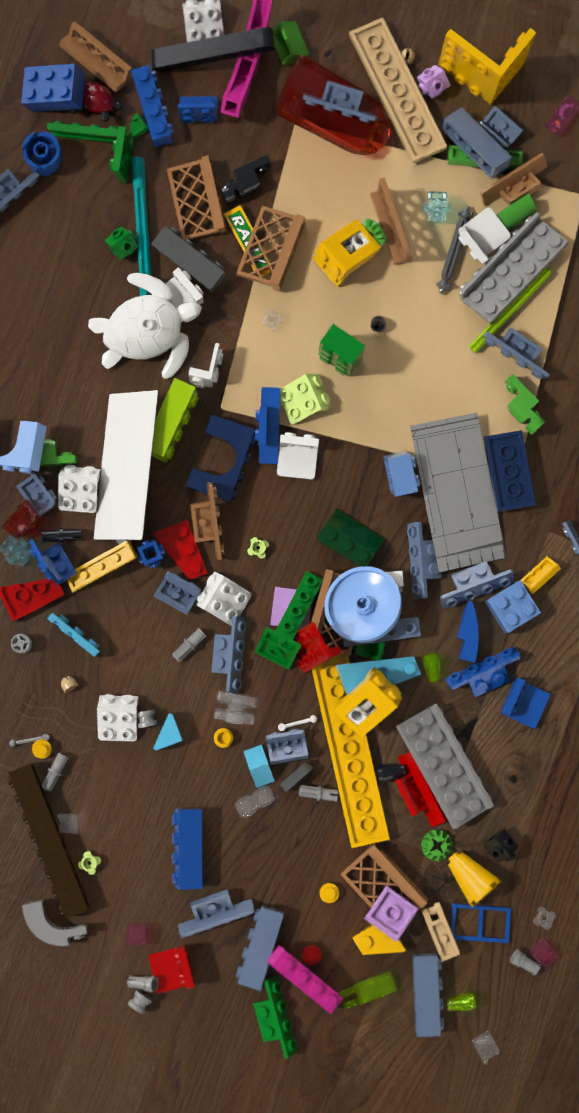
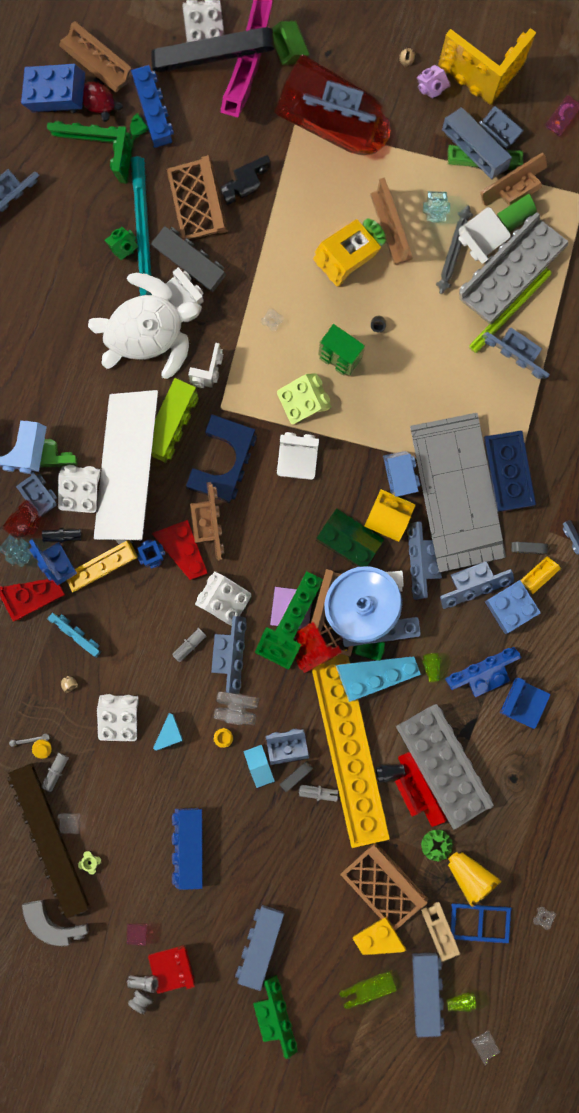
light grey wheel [11,634,32,654] -> none
blue brick [22,131,63,176] -> none
light grey wheel [137,709,157,729] -> none
sand blue bracket [154,571,201,615] -> none
blue bracket [178,97,217,123] -> none
sand blue bracket [178,890,255,938] -> none
tile [224,205,274,277] -> none
clear brick [234,785,275,818] -> none
medium nougat fence [236,206,305,292] -> none
yellowish green plate [247,537,269,559] -> none
blue bracket [255,387,281,464] -> none
dark pink brick [267,946,343,1014] -> none
white hinge [278,715,317,731] -> none
red plate [302,945,322,965] -> none
yellow plate [320,883,339,903] -> none
yellow brick [334,667,402,738] -> none
tan plate [349,18,447,164] -> none
lavender plate [364,886,418,942] -> none
blue slope [456,601,479,663] -> none
black brick [483,828,519,864] -> none
bright green plate [505,374,545,435] -> none
light grey pin [510,949,541,976] -> none
clear pink slope [529,939,559,970] -> none
none -> yellow brick [364,489,415,542]
none -> dark grey beam [511,542,548,555]

